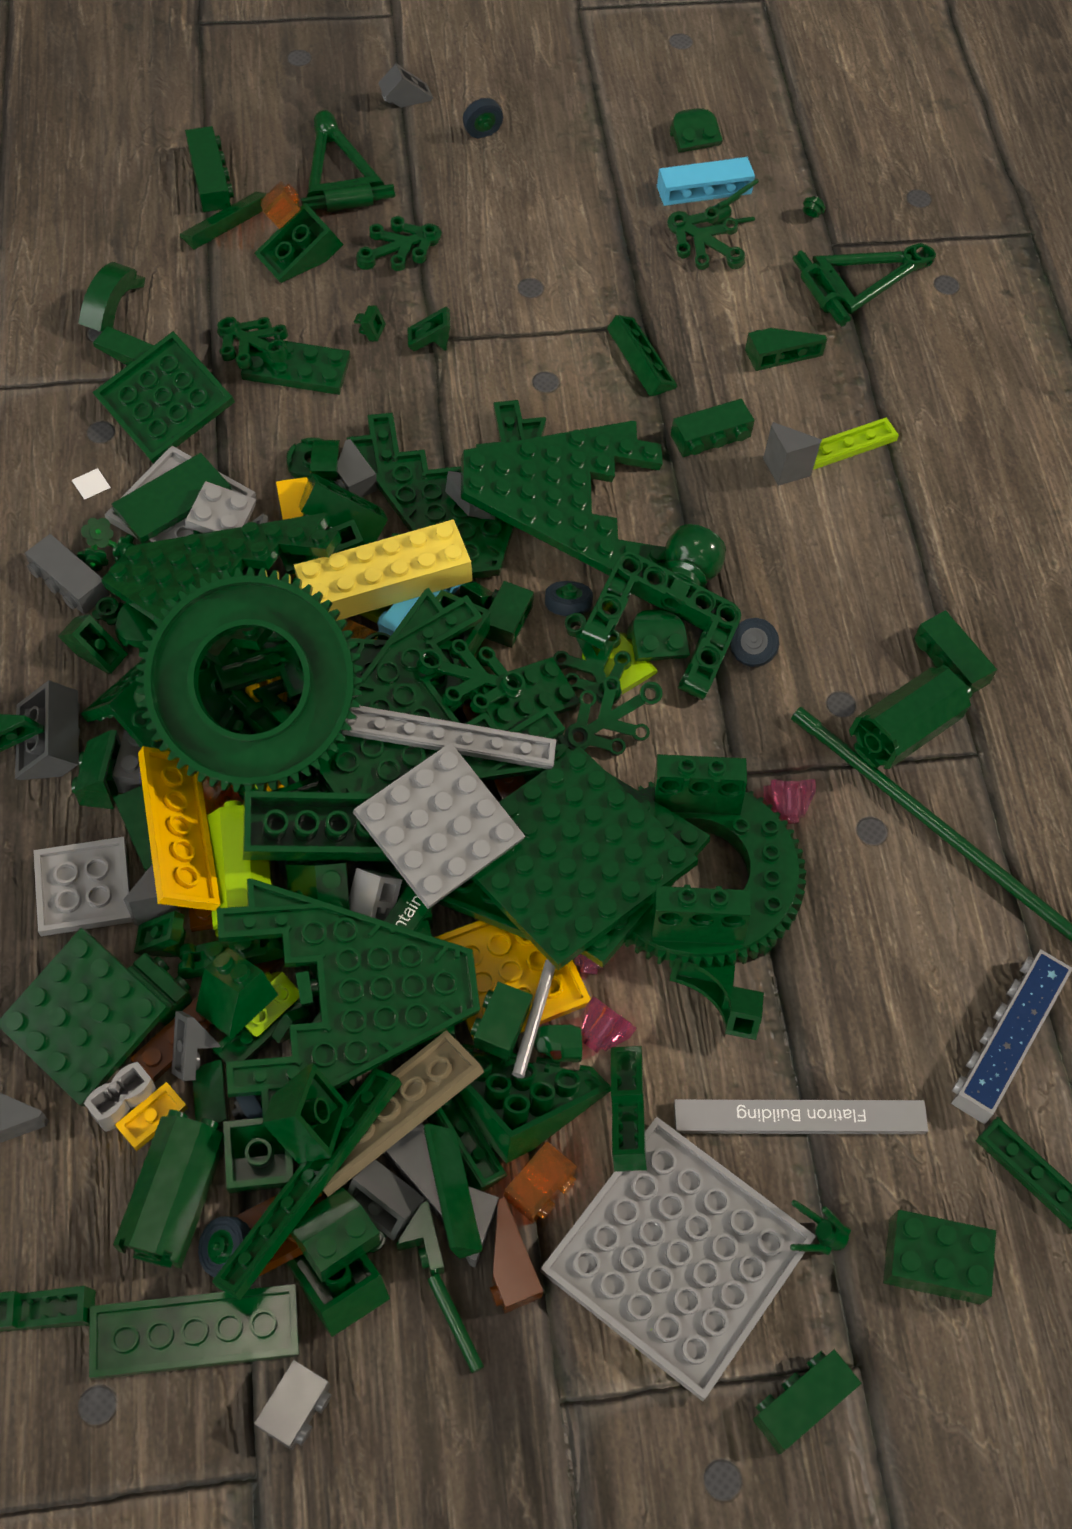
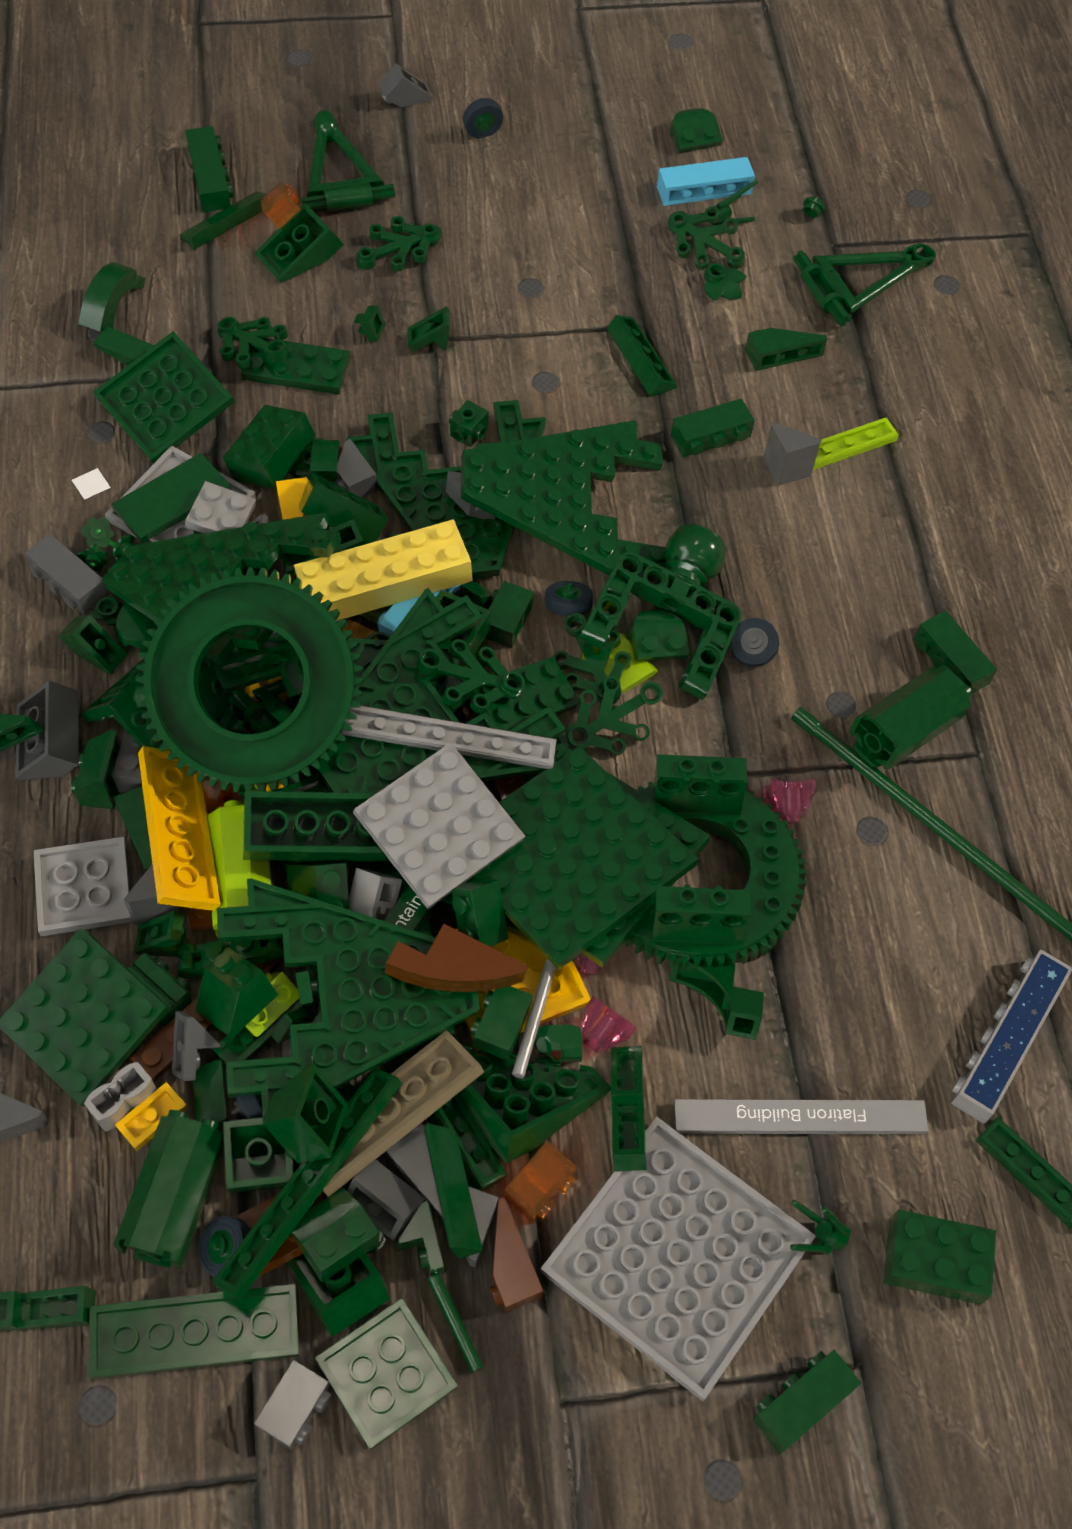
none -> dark green brick [222,405,316,489]
none -> plate [315,1298,458,1451]
none -> reddish brown slope [385,924,528,992]
none -> dark green brick [449,400,489,447]
none -> dark green brick [452,878,509,947]
none -> dark green plate [704,263,746,301]

